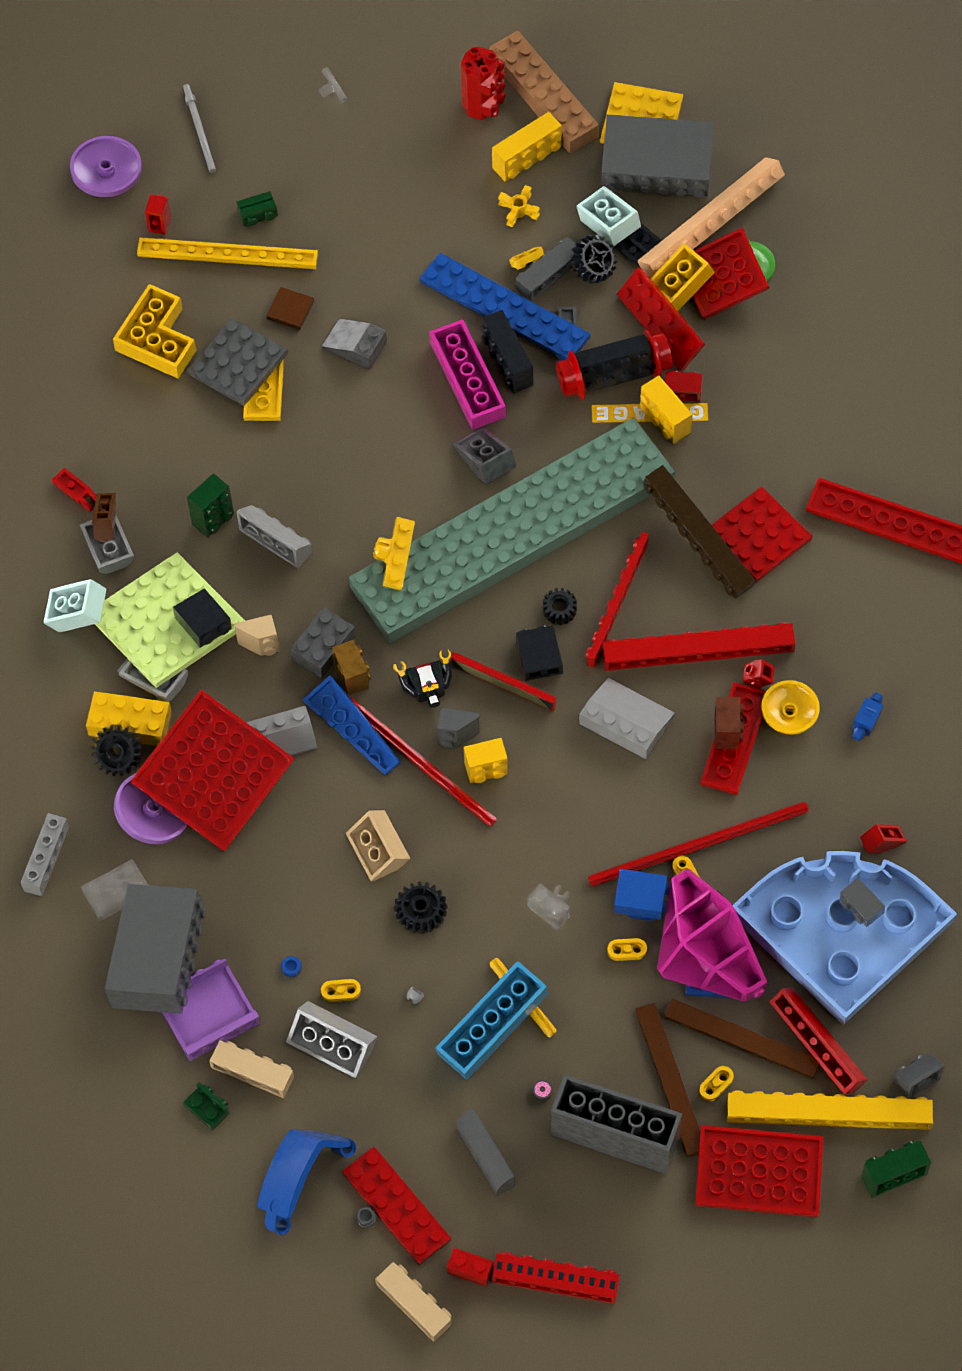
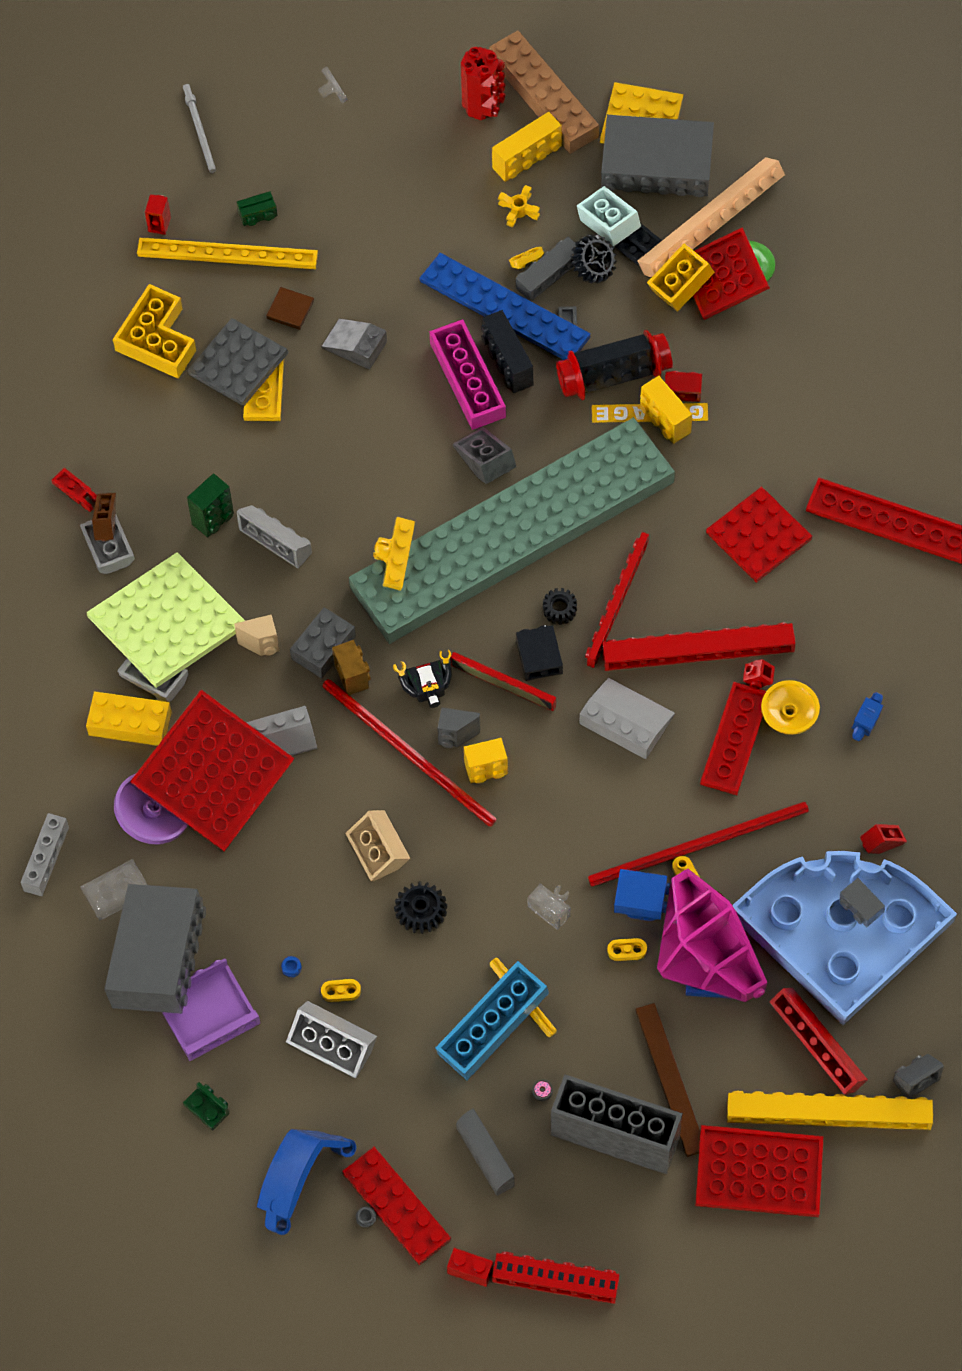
light aqua brick [44,579,106,632] -> none
medium lavender dish [70,136,142,197] -> none
black gear [91,724,143,776] -> none
black brick [173,588,232,648] -> none
tan brick [209,1040,294,1098] -> none
blue wing [303,675,401,775] -> none
tan brick [375,1262,452,1342] -> none
light grey hinge [407,987,424,1004] -> none
red plate [617,268,705,371] -> none
dark brown brick [643,465,756,599] -> none
reddish brown tile [664,998,820,1079] -> none
yellow plate [699,1066,734,1102] -> none
copper brick [714,697,744,749] -> none
dark green brick [861,1140,931,1198] -> none

